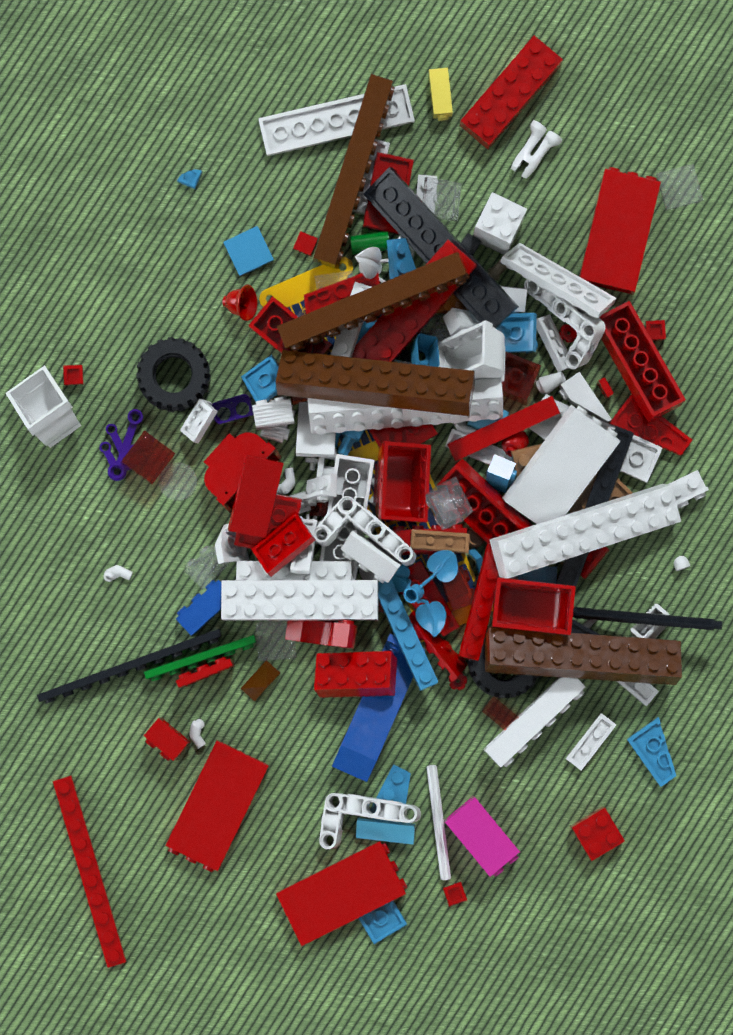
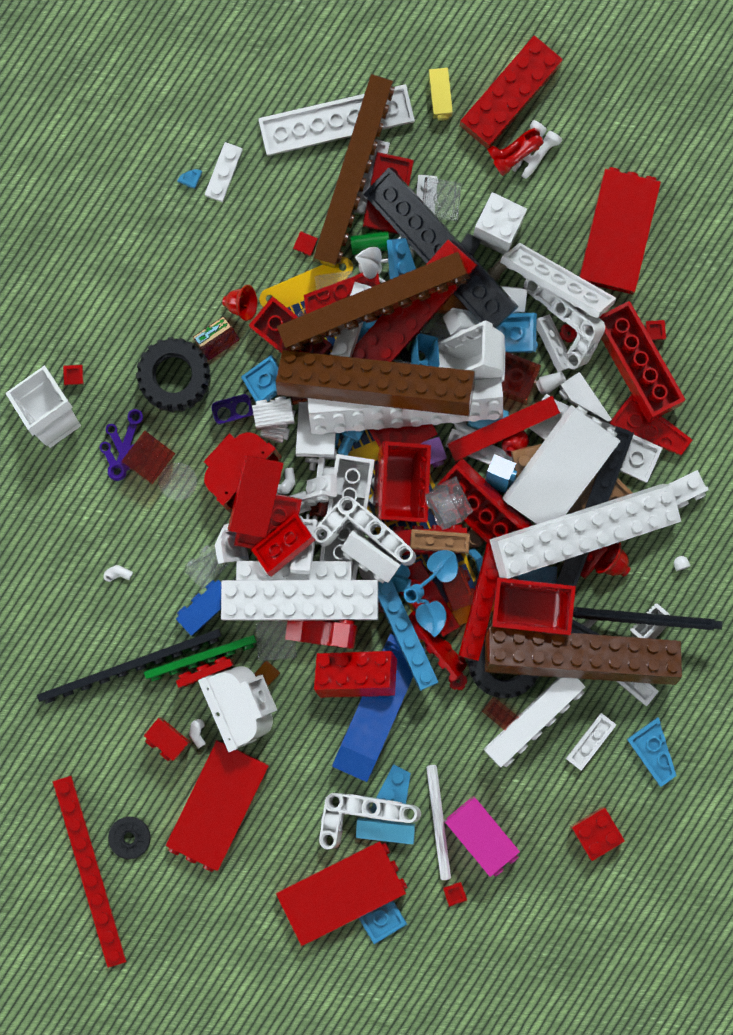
white bracket [180,398,218,444] -> none
dark azure tile [223,226,274,277] -> none
red tile [597,378,614,399] -> none
clear tile [656,164,703,211] -> none
none -> black wheel [108,817,151,859]
none -> panel [193,316,240,361]
none -> white container [198,666,277,752]
none -> white plate [205,142,243,202]
none -> medium lavender brick [421,437,447,468]
none -> red piece [487,128,544,176]
none -> red hat [595,542,631,577]

